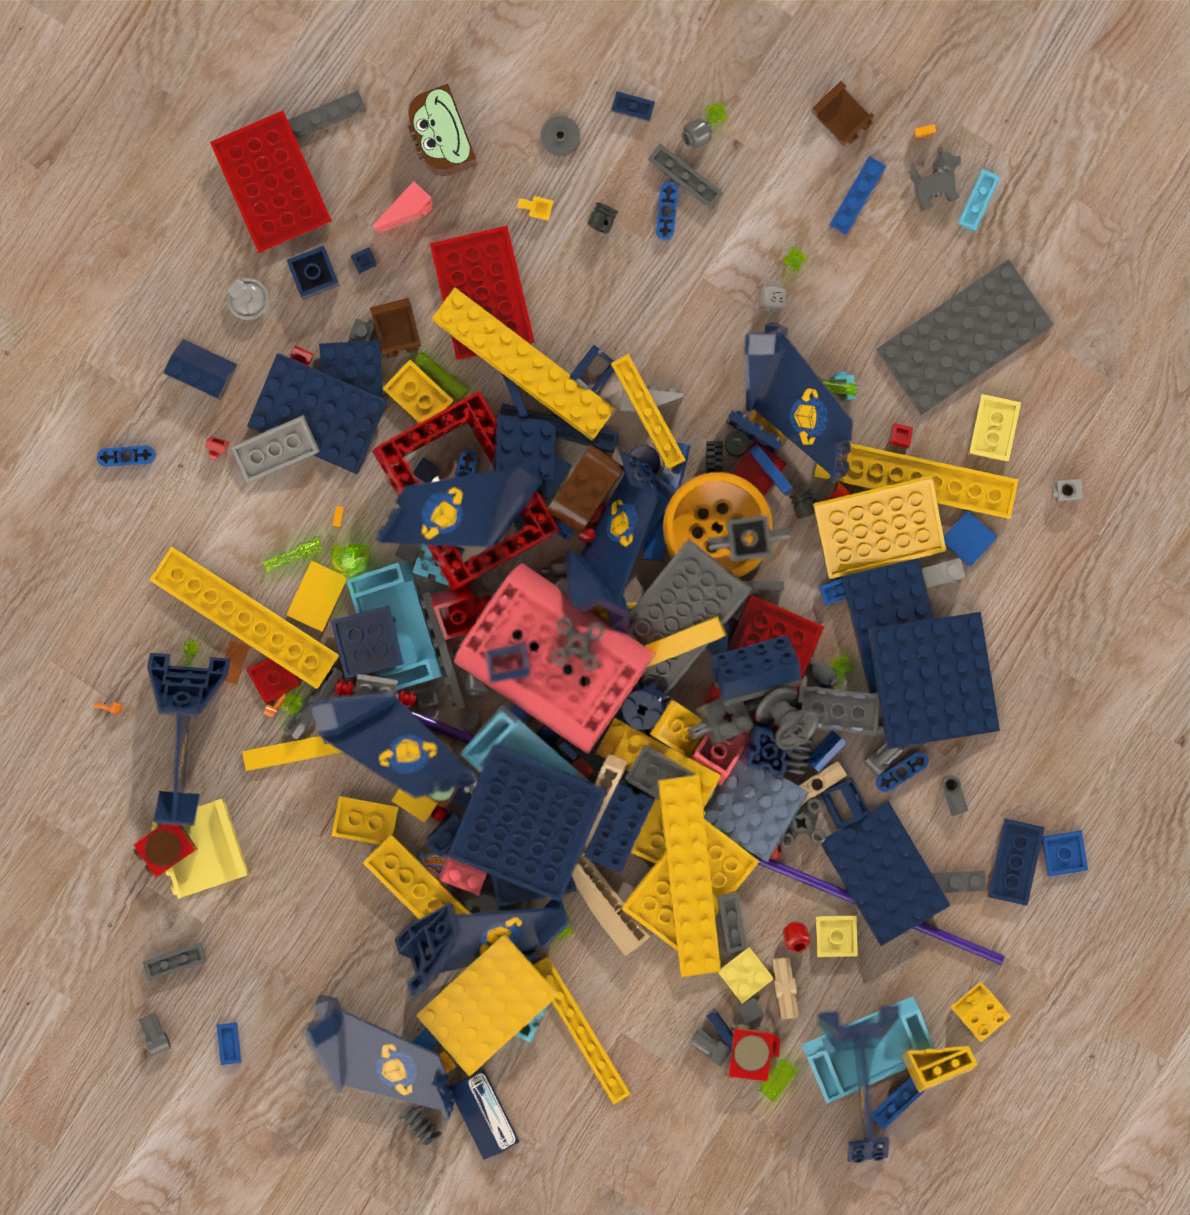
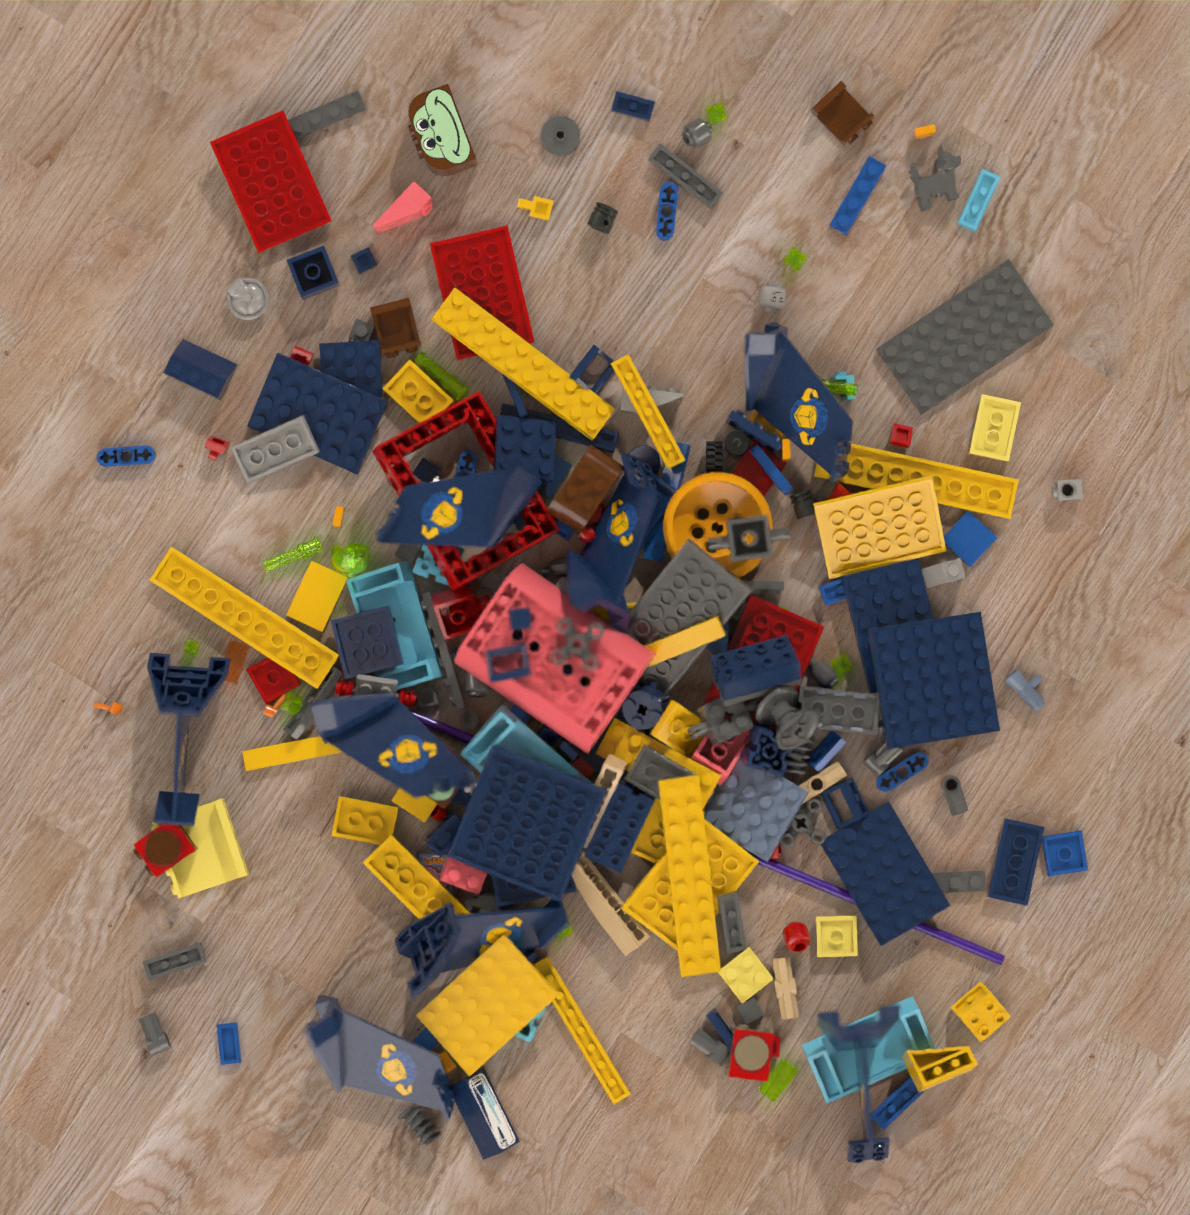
none -> dark blue tile [509,608,532,630]
none -> light orange tile [780,439,791,461]
none -> sand blue piece [1003,668,1045,711]

